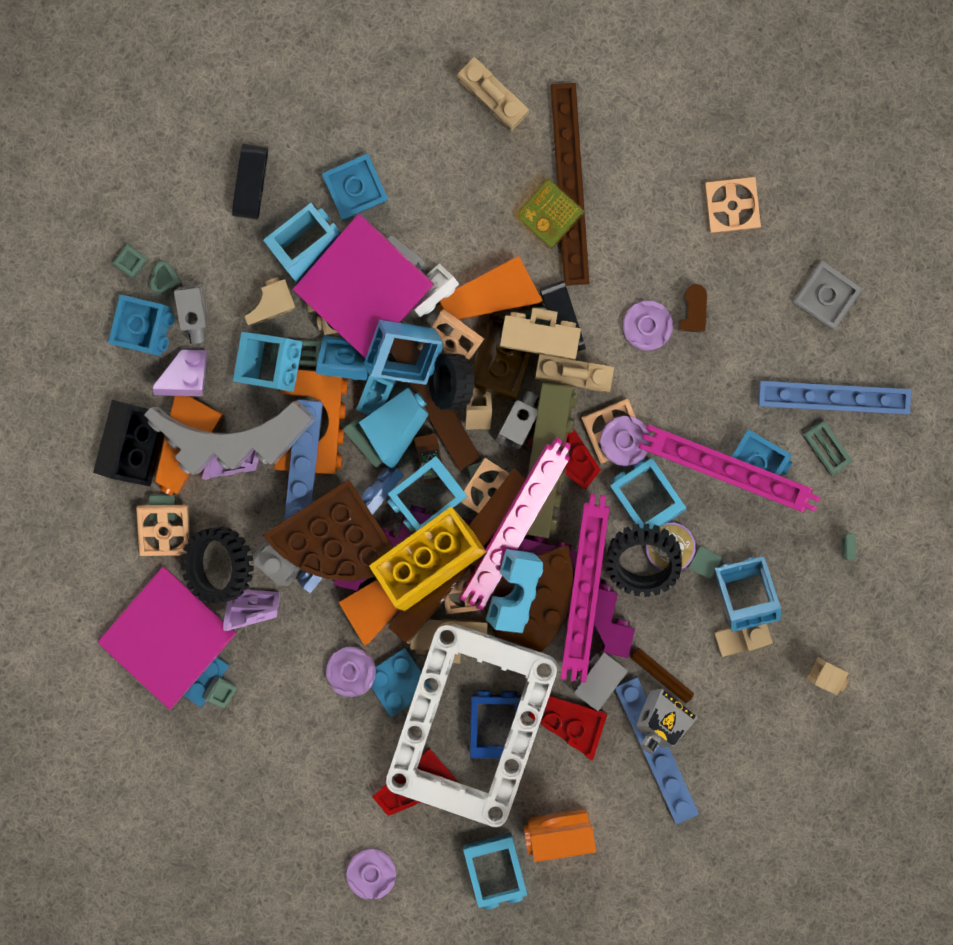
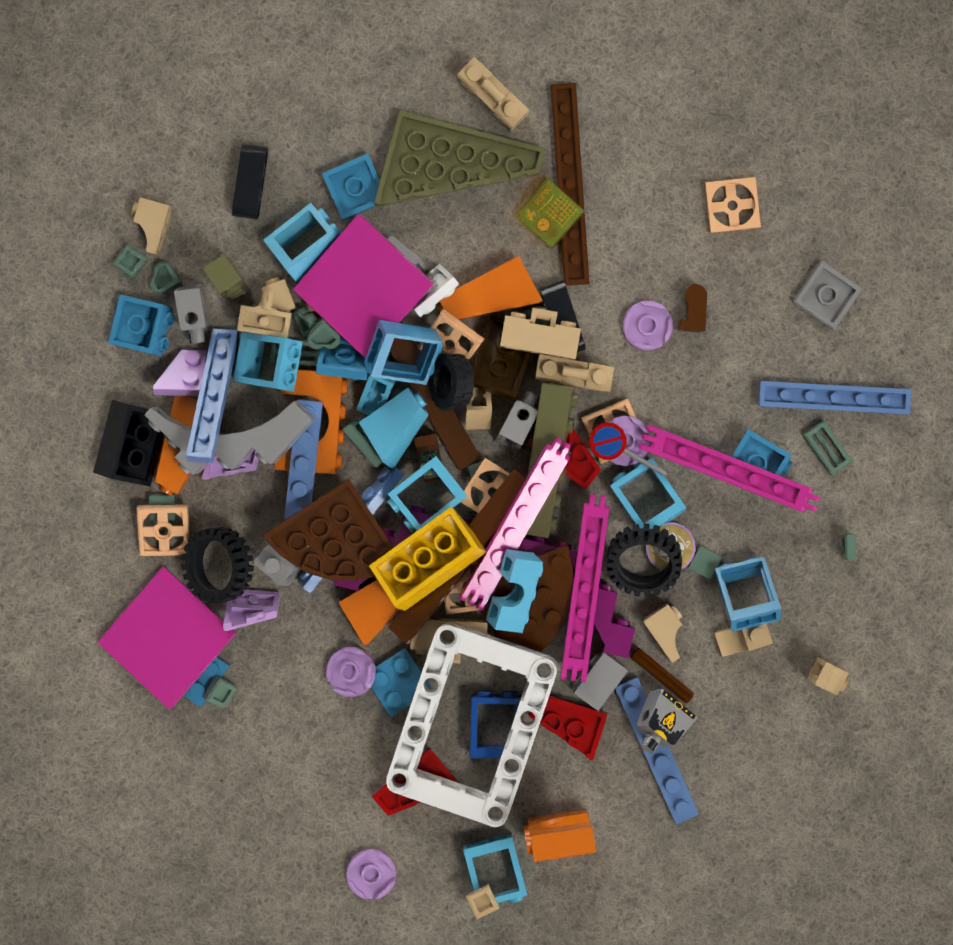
none -> tan arch [131,197,173,257]
none -> medium blue plate [186,329,239,463]
none -> olive brick [203,254,249,301]
none -> tan plate [237,291,292,338]
none -> sand green tile [293,307,318,338]
none -> sand green tile [307,318,341,349]
none -> olive wing [374,110,546,207]
none -> tan tile [466,884,500,919]
none -> piece [589,422,667,476]
none -> tan arch [642,603,682,663]

